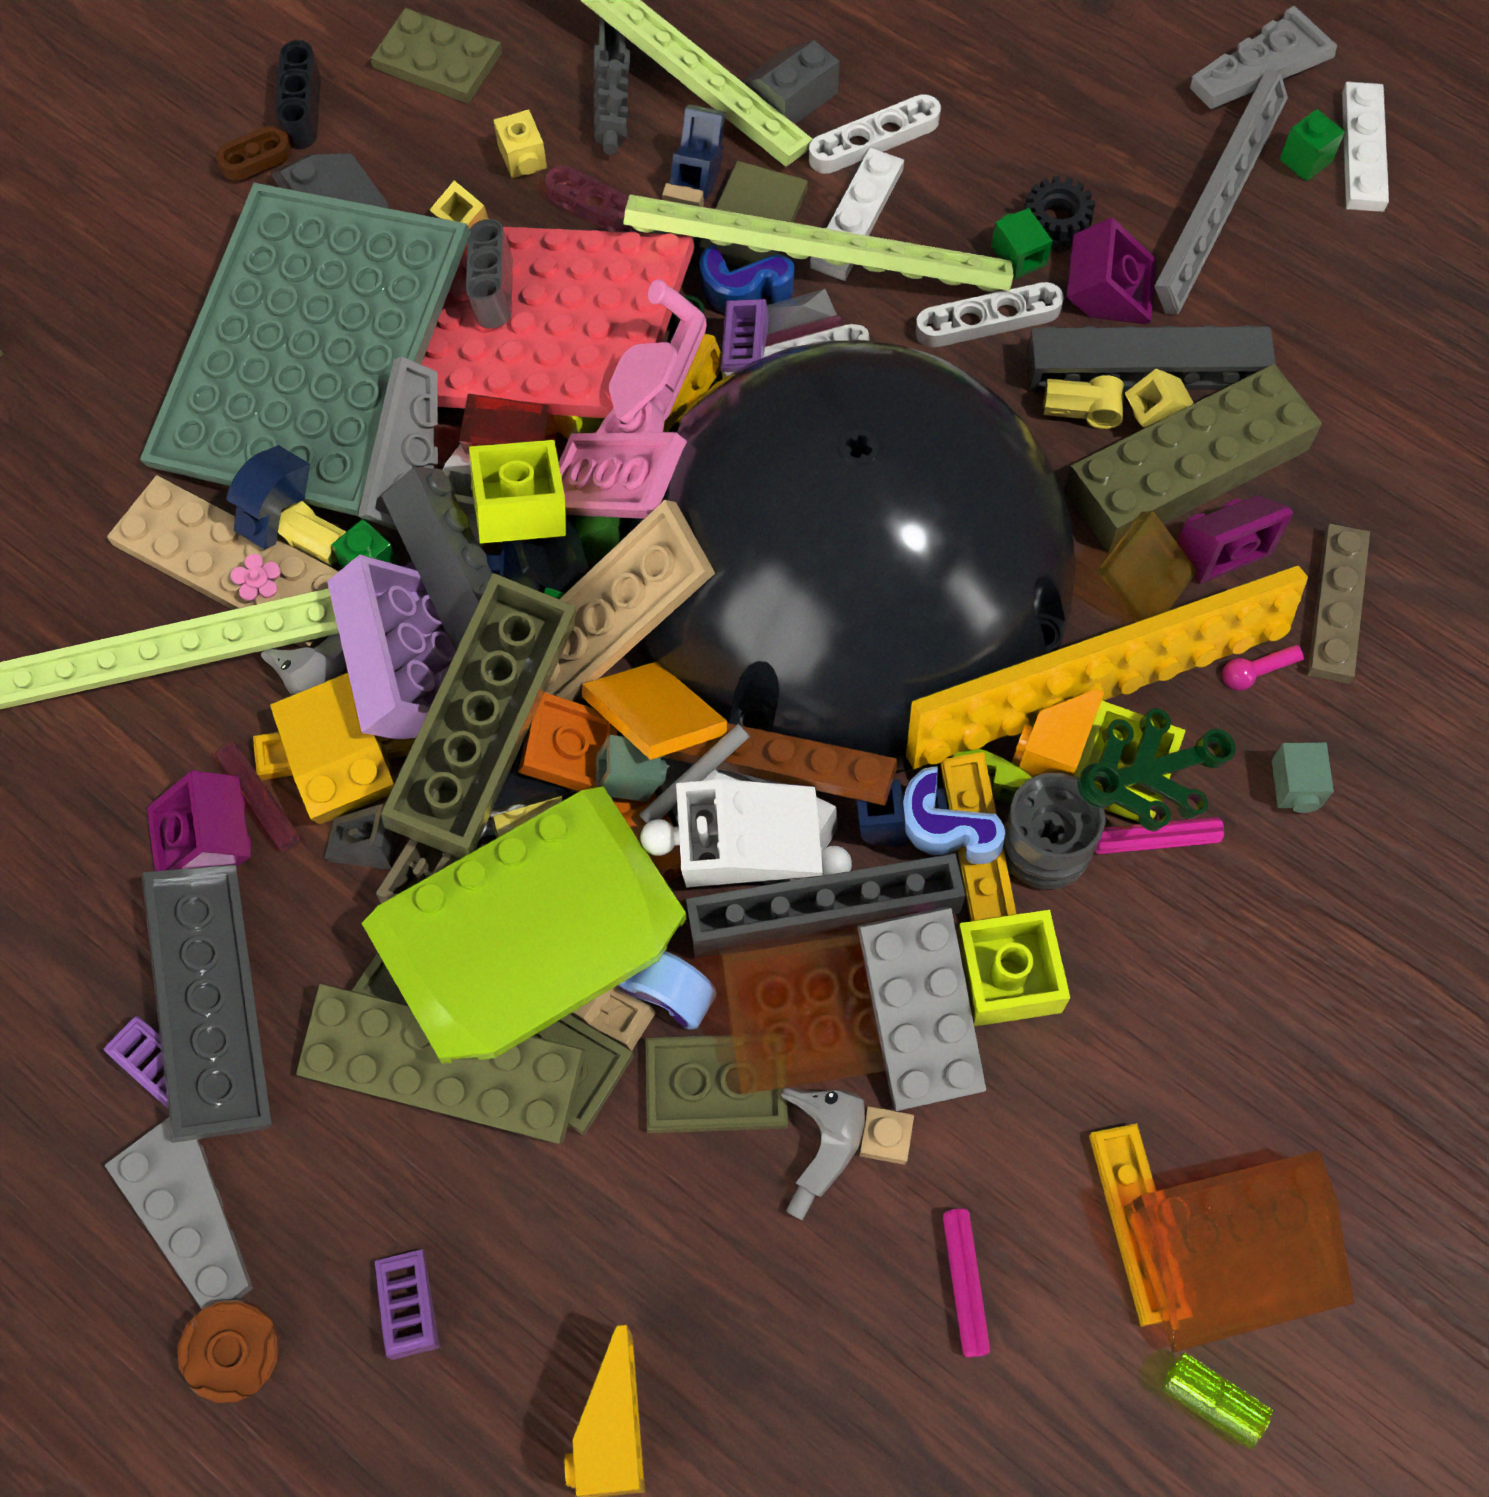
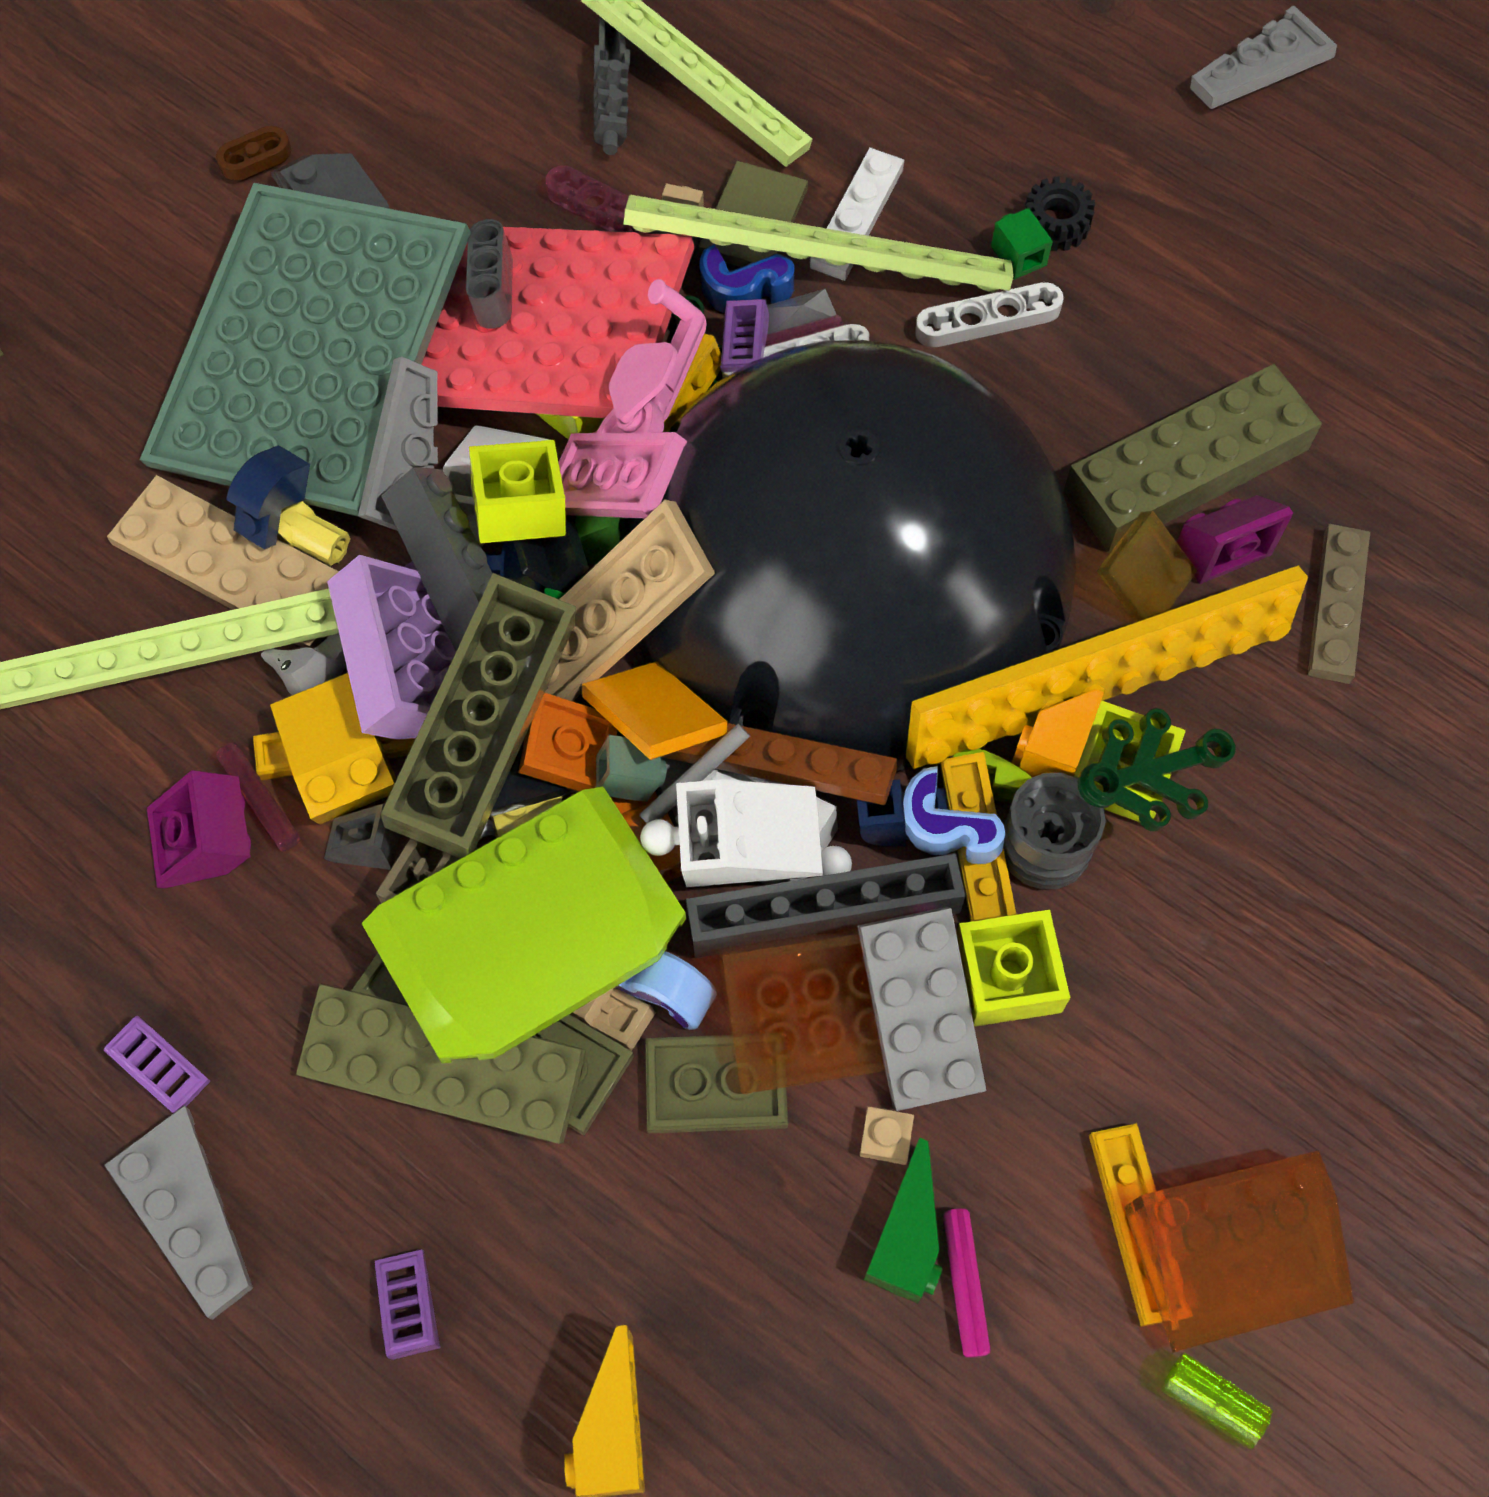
dark grey plate [142,865,271,1143] -> none
dark orange tile [178,1299,280,1403] -> none
bright pink plant [231,554,281,602] -> none
black beam [275,40,321,149] -> none
green brick [331,519,398,569] -> none
olive plate [370,8,502,104] -> none
light yellow brick [429,181,489,229] -> none
clear red slope [459,393,559,455] -> none
light yellow brick [493,109,547,179] -> none
dark blue brick [670,105,726,199] -> none
dark grey slope [740,40,840,124] -> none
light grey animal [781,1087,865,1220] -> none
white beam [809,95,941,174] -> none
dark grey brick [1027,325,1276,391] -> none
light yellow piece [1043,376,1124,429] -> none
magenta slope [1067,217,1157,324] -> none
dark pink axle [1095,817,1225,854] -> none
light yellow brick [1125,368,1194,428] -> none
light grey tile [1154,69,1288,315] -> none
dark pink bar [1222,644,1304,691] -> none
sand green brick [1272,742,1334,813] -> none
green brick [1279,109,1345,182] -> none
white plate [1342,82,1389,212] -> none
none -> green slope [864,1137,943,1303]

